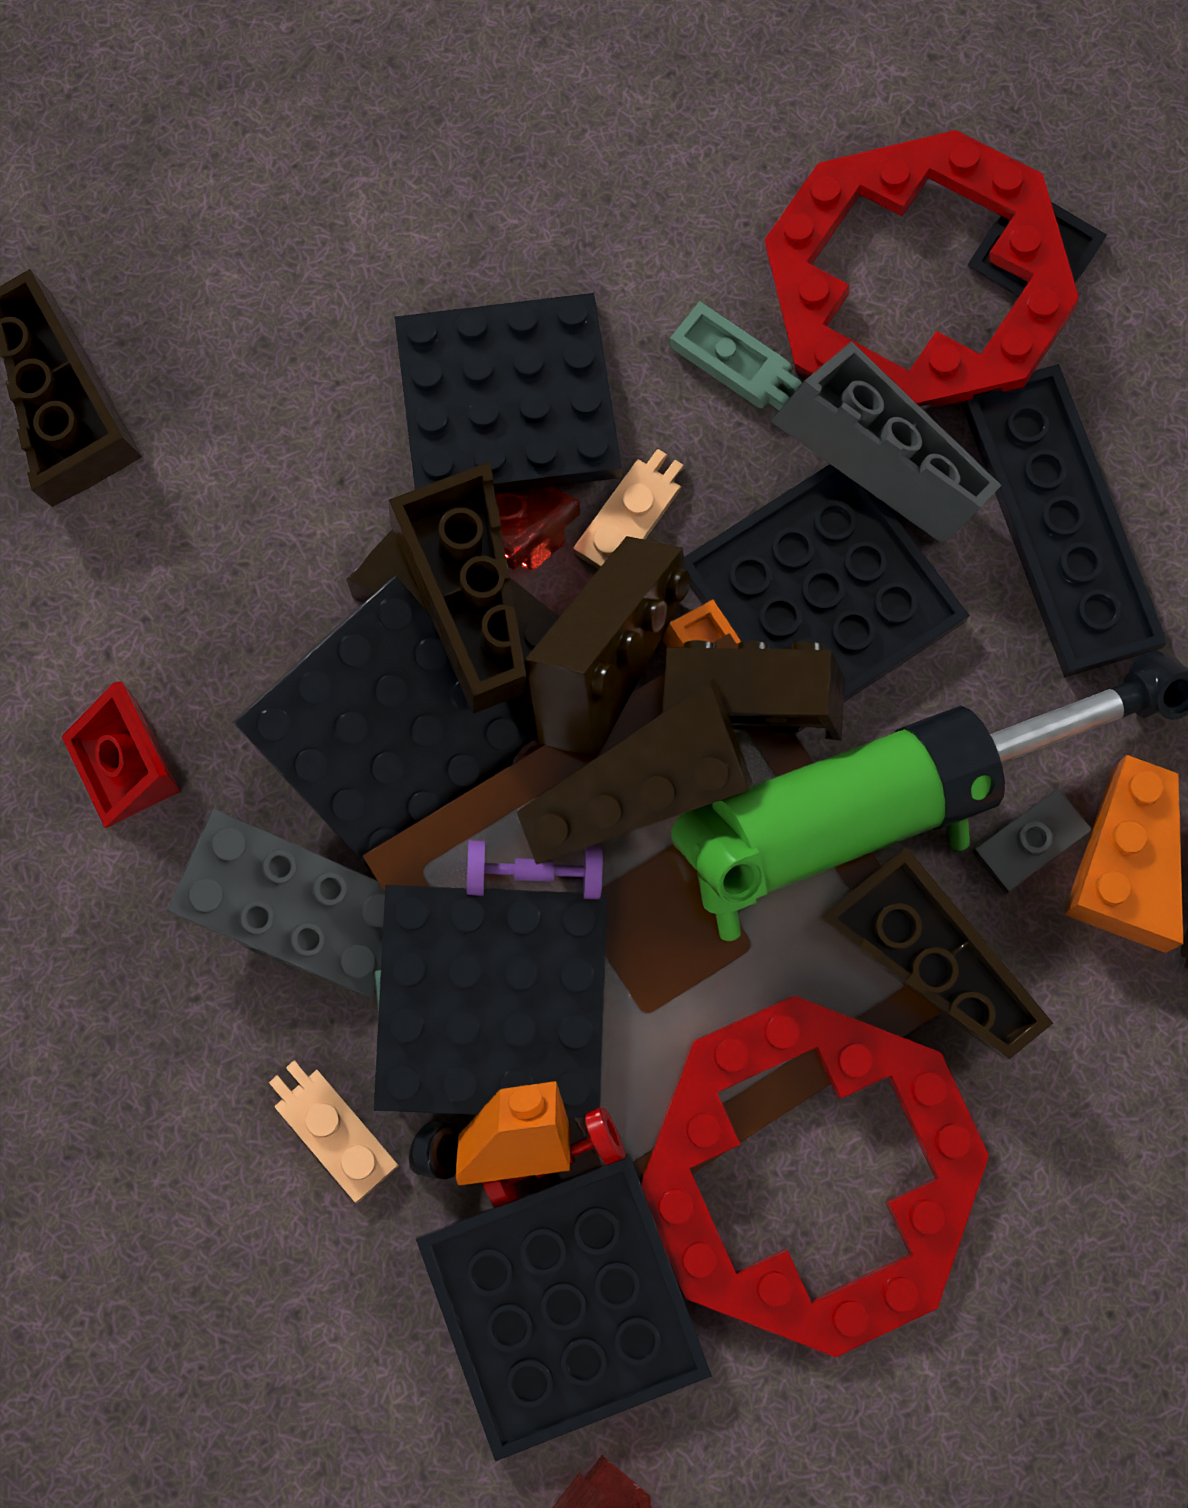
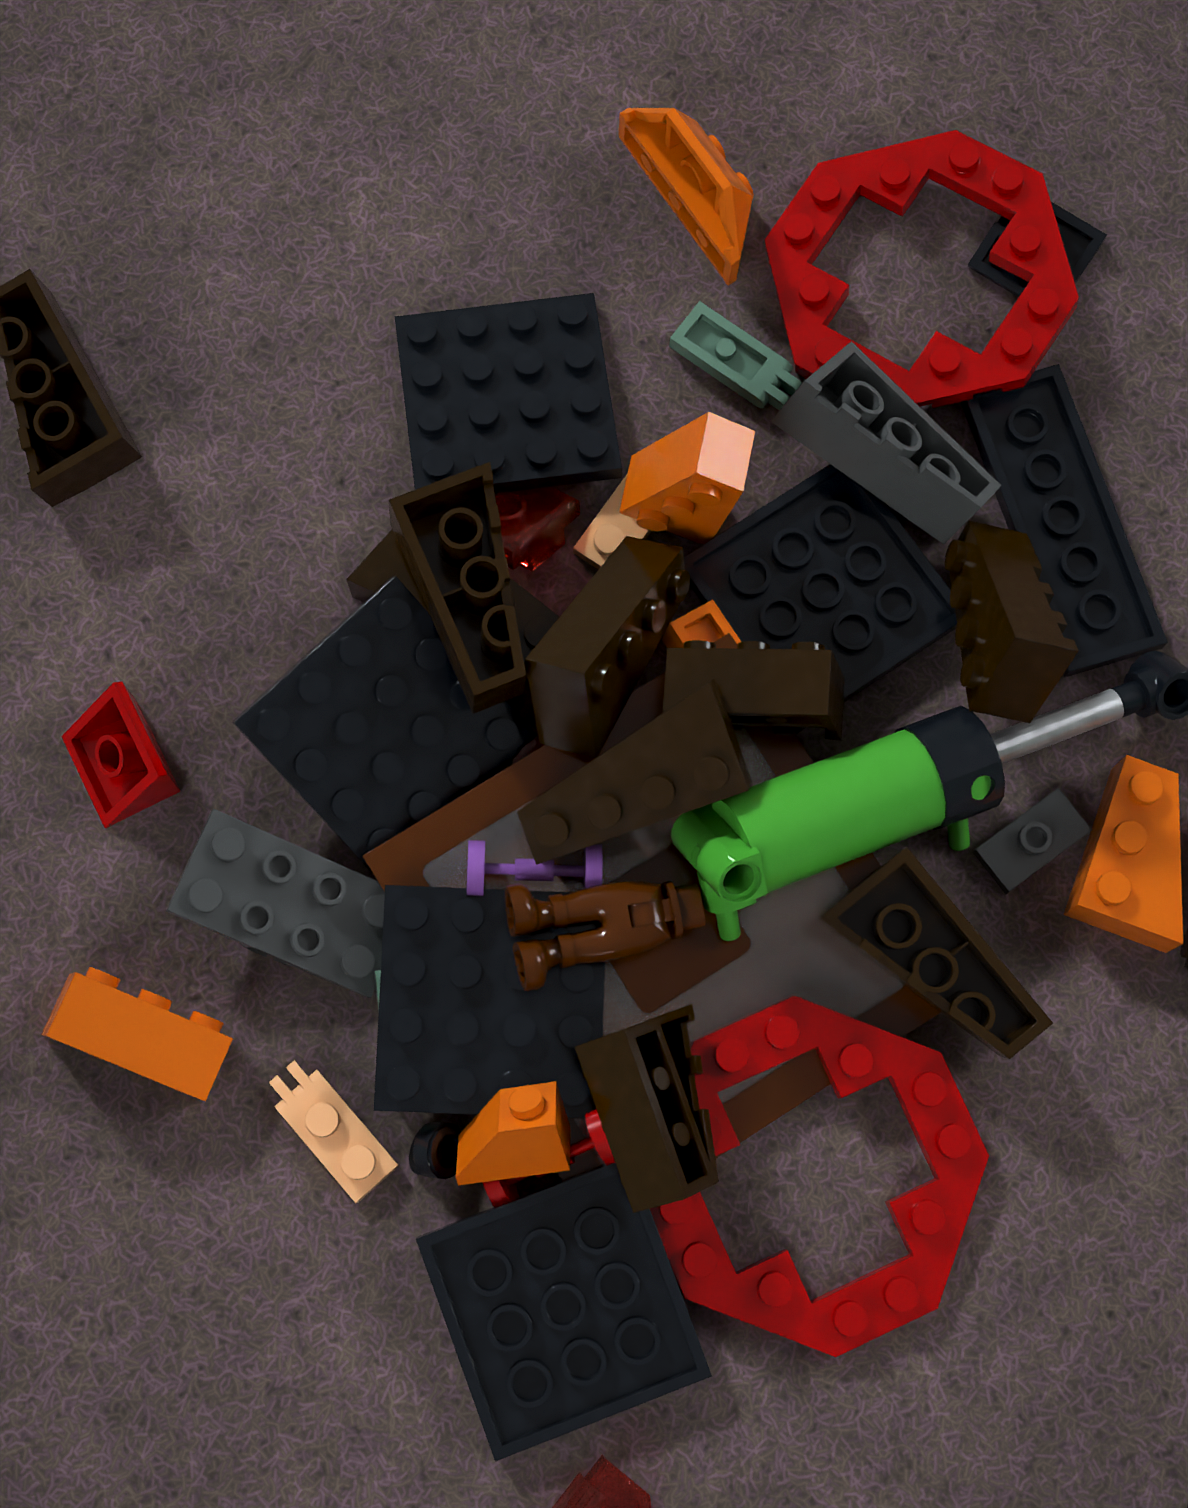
none -> orange wedge [41,967,233,1101]
none -> reddish brown piece [505,881,705,991]
none -> dark brown wedge [575,1004,719,1213]
none -> orange wedge [619,108,754,286]
none -> orange wedge [619,412,755,544]
none -> dark brown wedge [945,520,1079,723]

